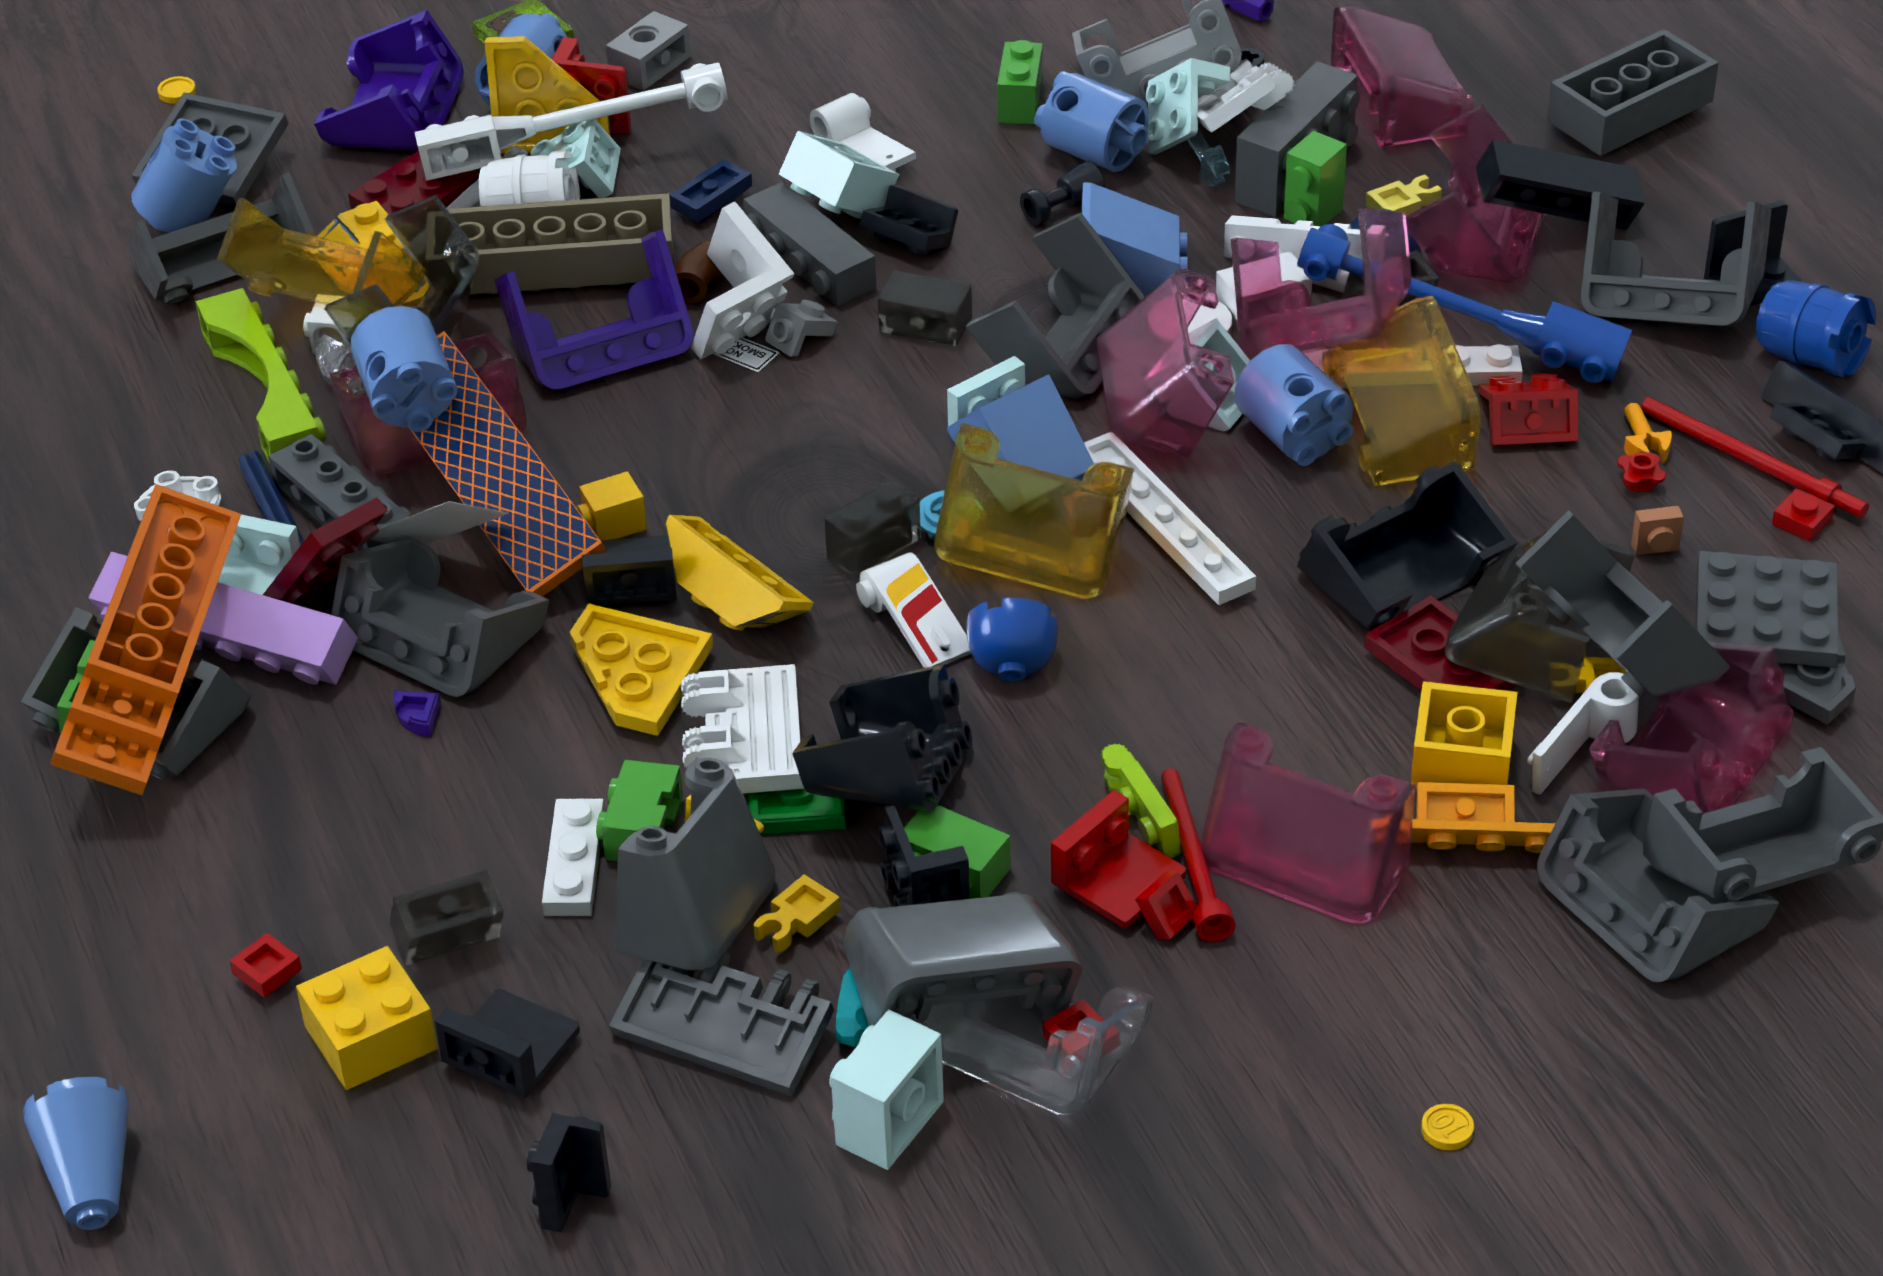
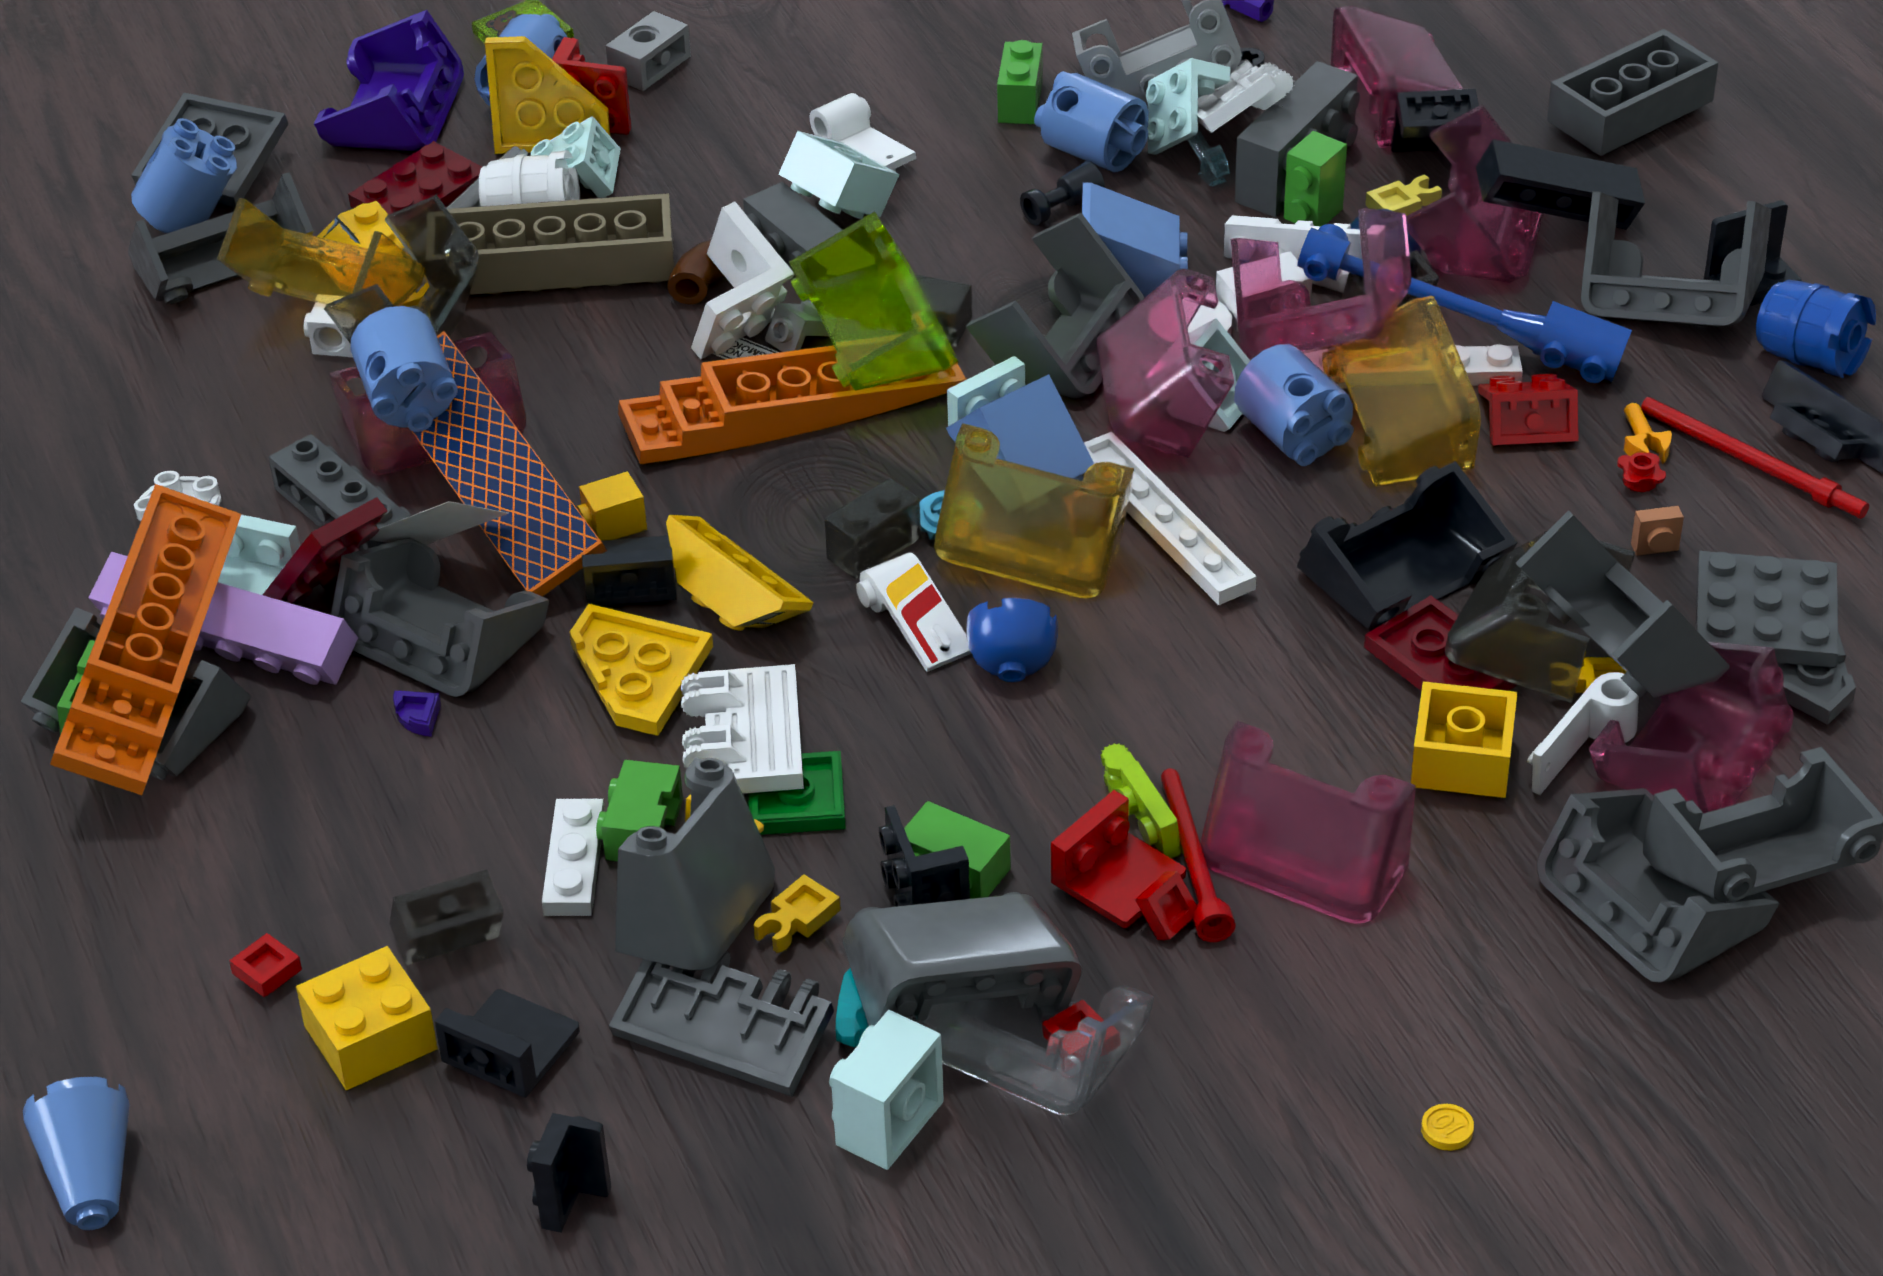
yellow piece [157,76,196,104] -> none
lime arch [196,288,327,464] -> none
dark blue axle [238,450,304,546] -> none
clear rock [315,334,365,396] -> none
white bar [414,62,728,181] -> none
dark purple windscreen [494,229,694,390] -> none
dark blue plate [669,159,752,222] -> none
black windscreen [792,664,973,812] -> none
black bracket [860,184,958,255] -> none
light orange bracket [1368,782,1556,853] -> none
red plate [1772,488,1835,542] -> none
none -> orange slope [618,332,967,464]
none -> clear neon green windscreen [789,211,959,391]
none -> black bracket [1390,89,1483,152]

